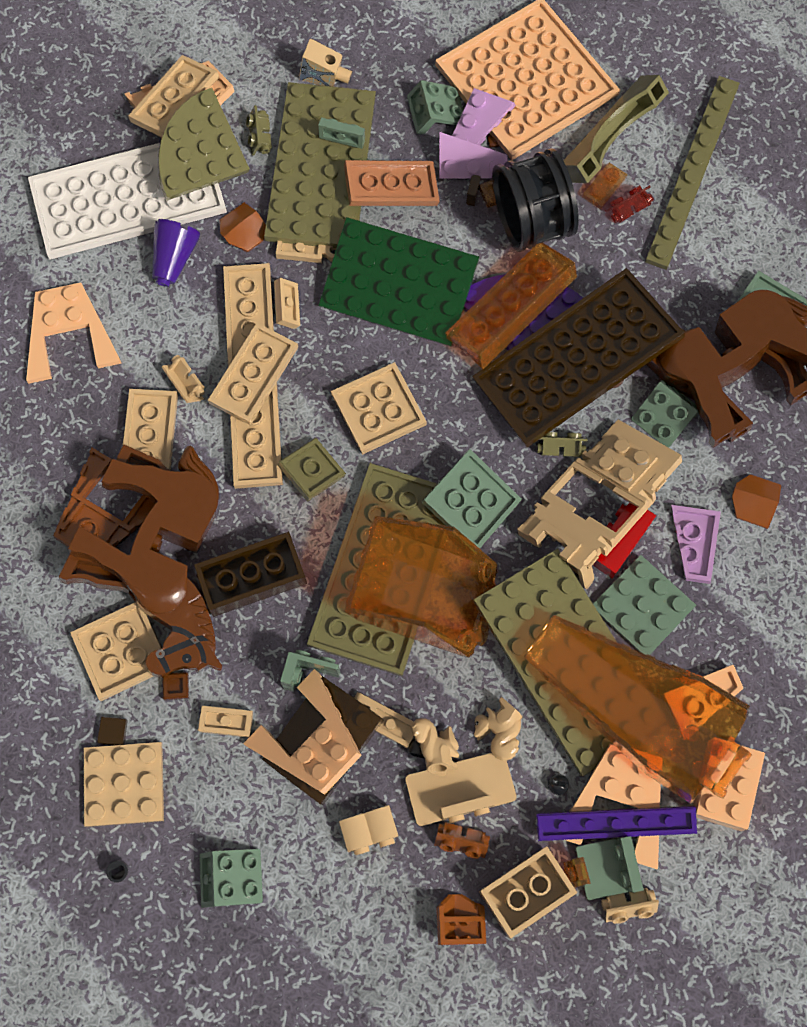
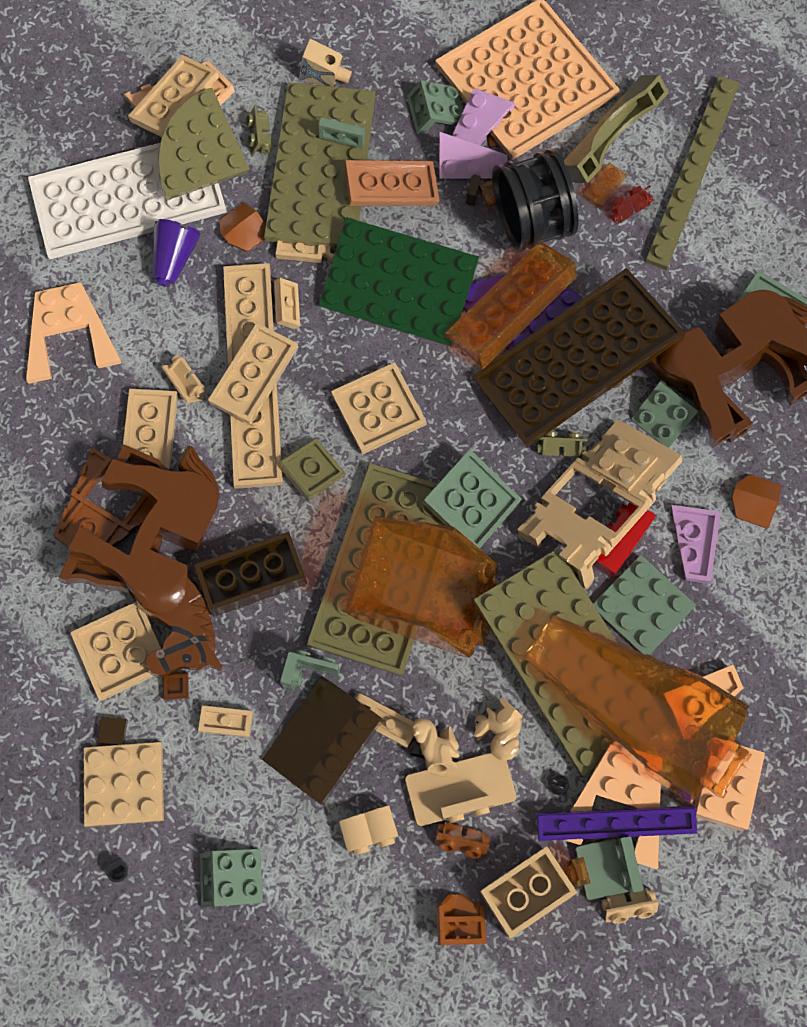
light nougat wing [243,669,361,794] -> none

